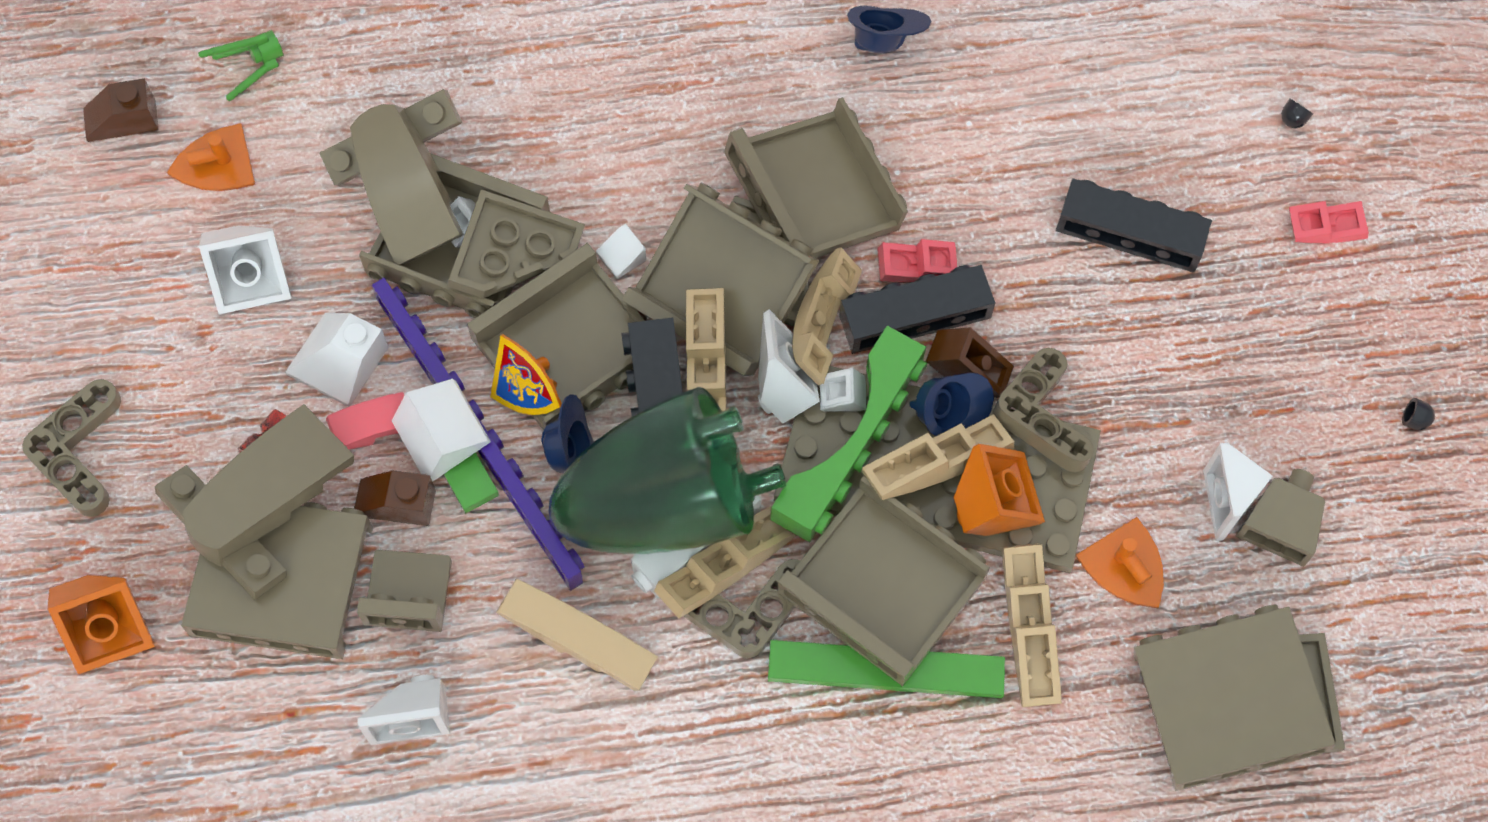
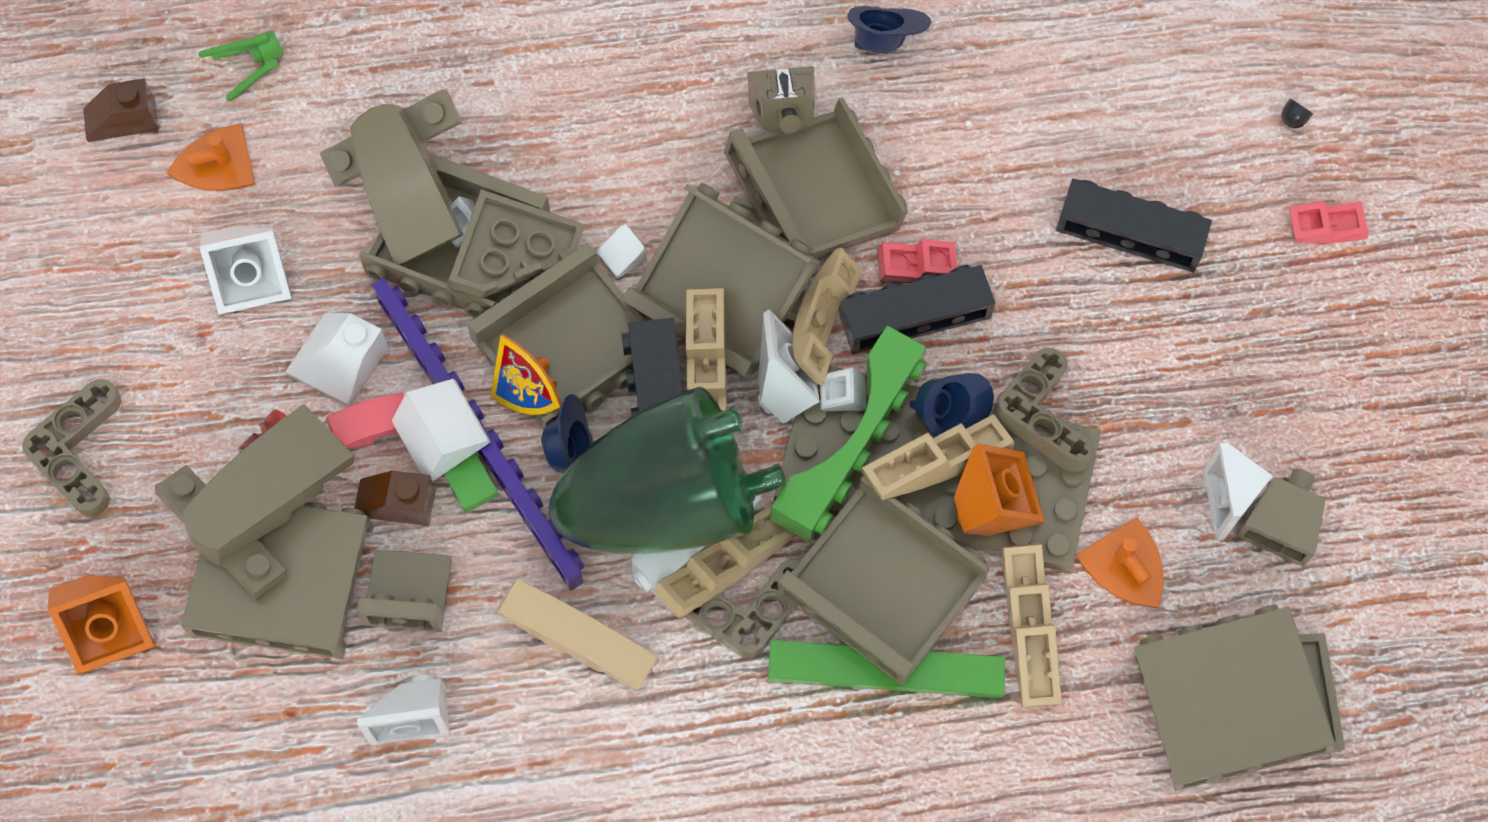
reddish brown slope [925,327,1014,398] -> none
black hinge [1402,398,1435,430] -> none
none -> dark tan torso [747,66,815,134]

